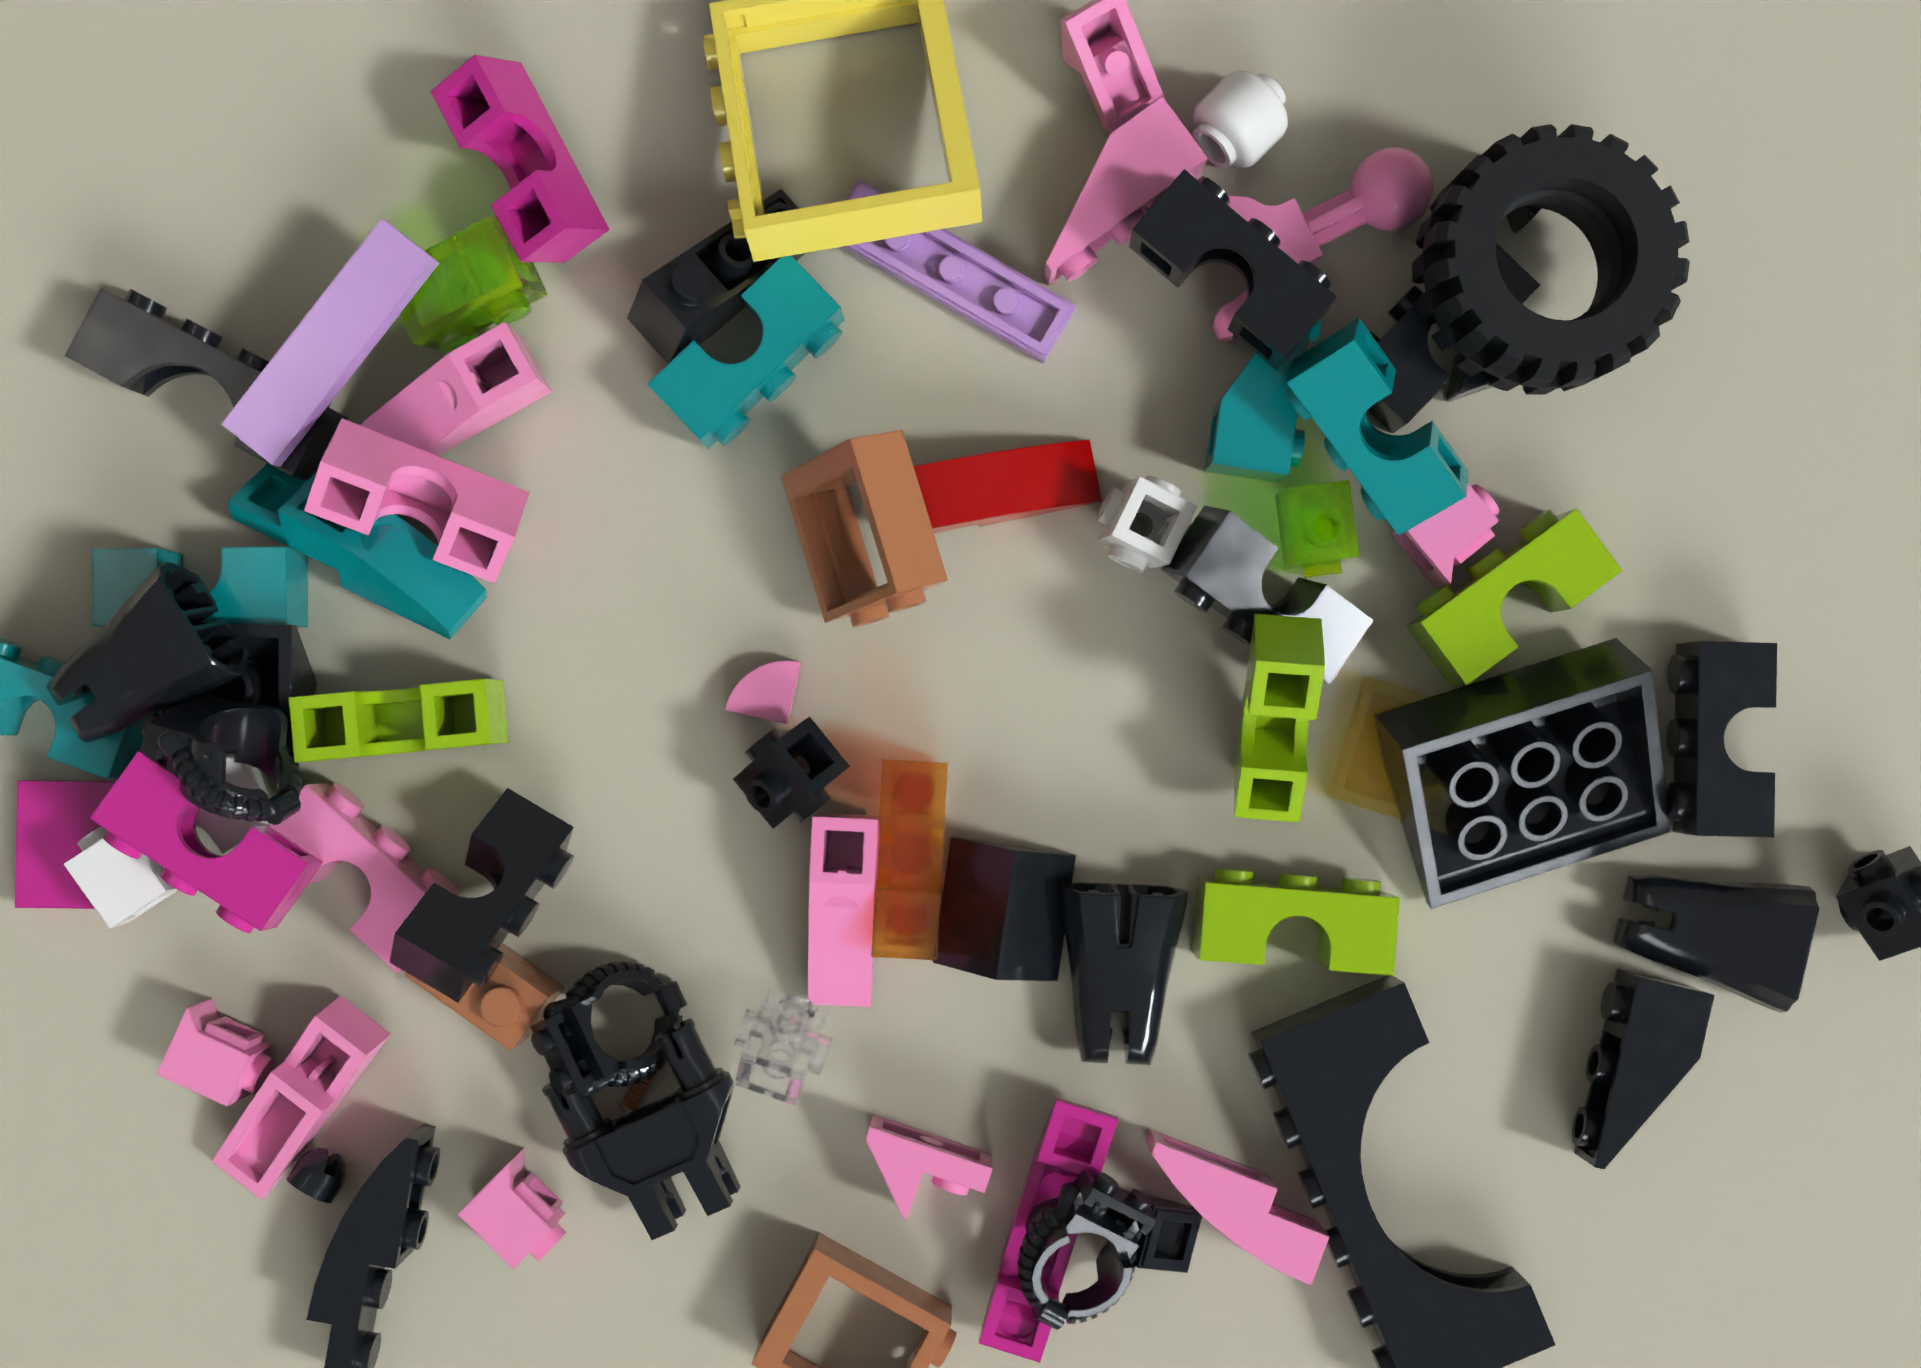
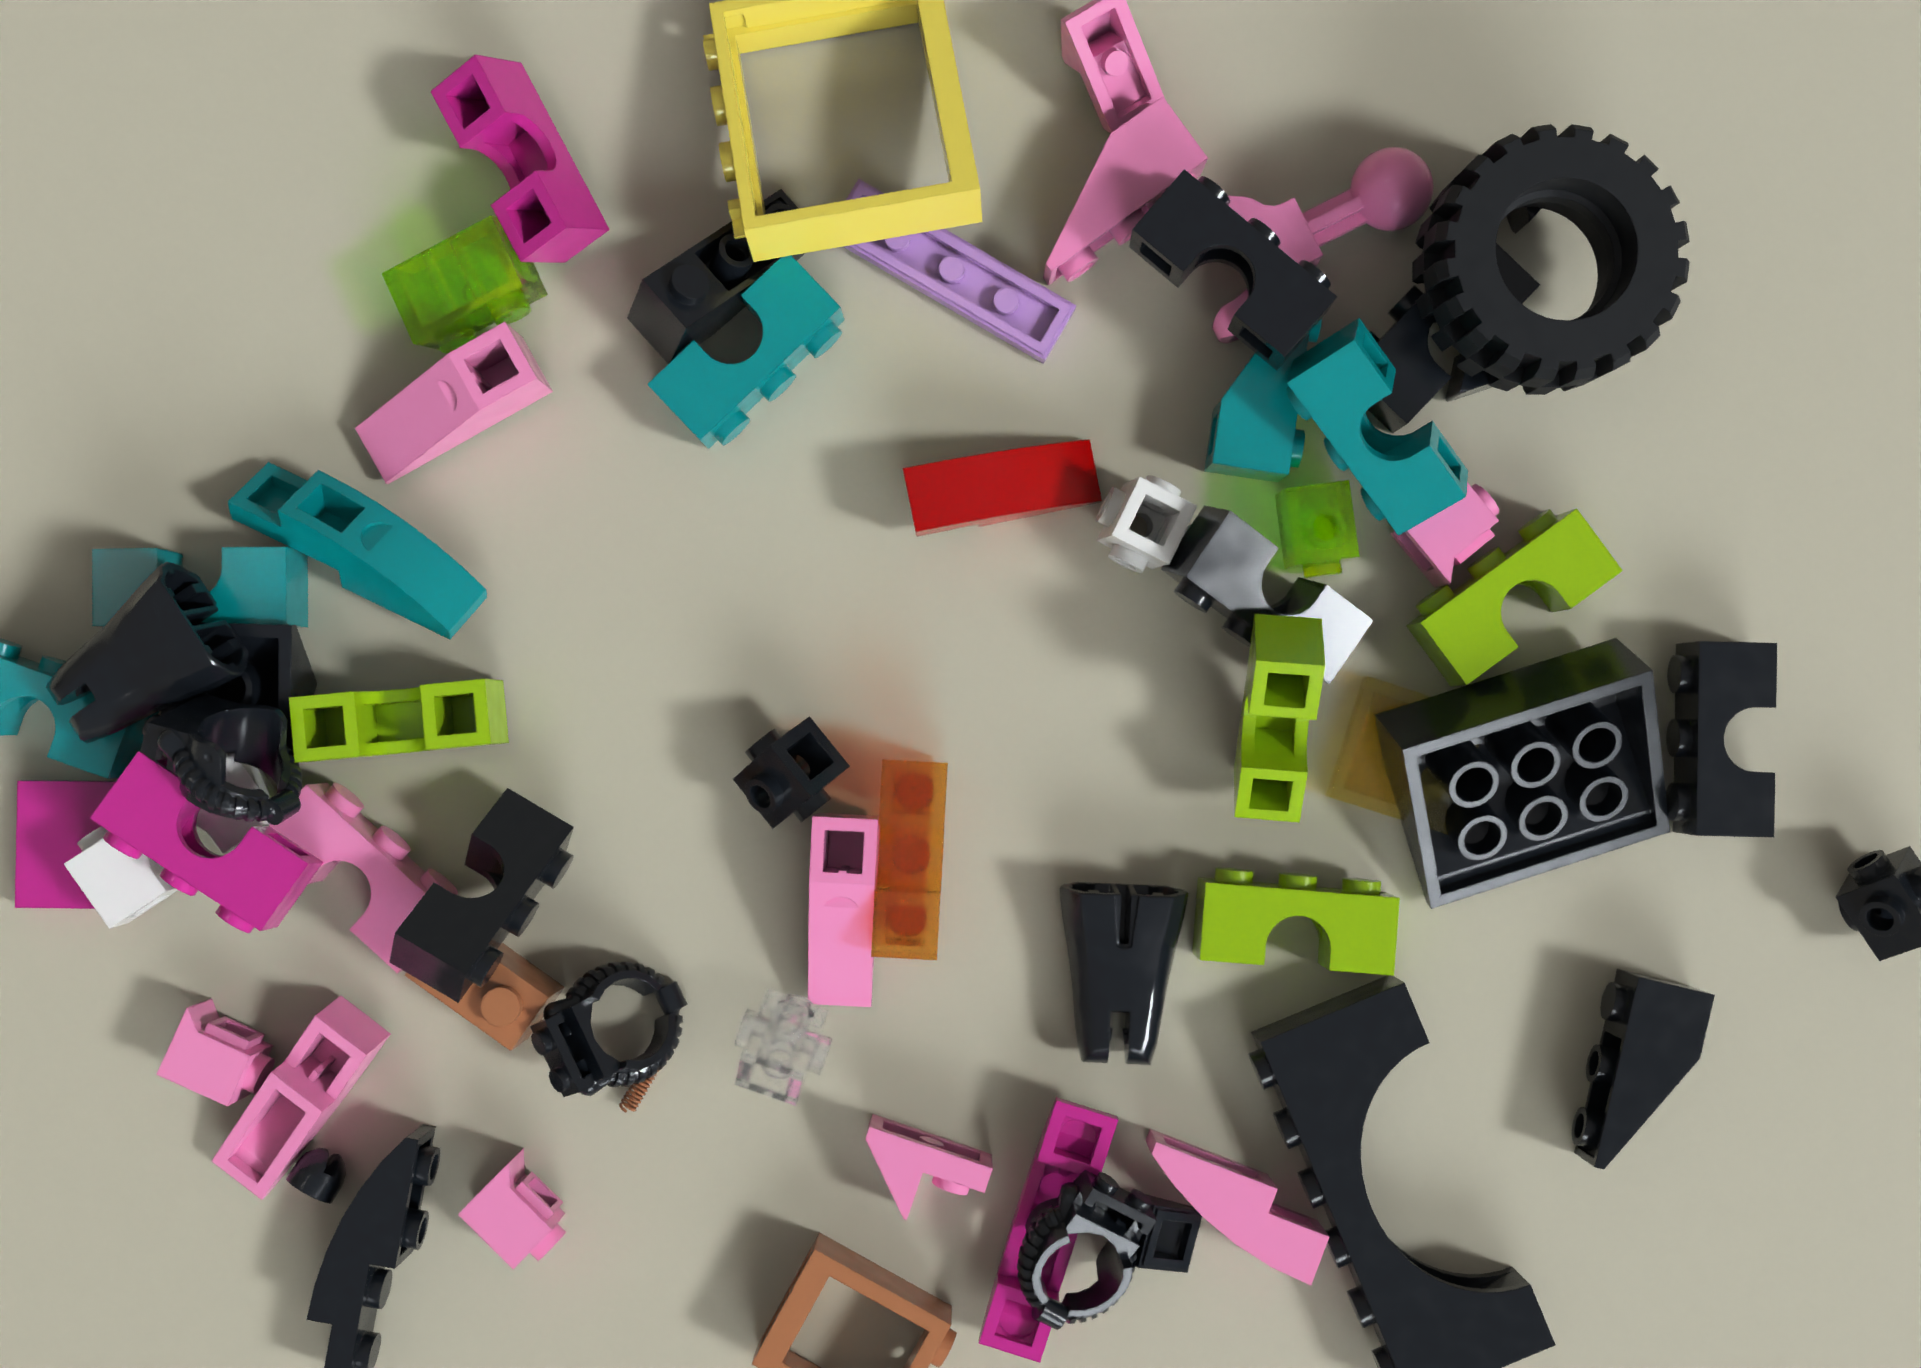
black arch [65,288,349,480] -> none
lavender tile [221,218,439,467] -> none
bright pink arch [304,418,530,584] -> none
black connector [542,1019,741,1240] -> none
bright pink tile [725,661,802,724] -> none
nougat window [781,430,948,628] -> none
black slope [933,836,1076,981] -> none
white head [1192,71,1288,169] -> none
black piece [1613,875,1819,1013] -> none

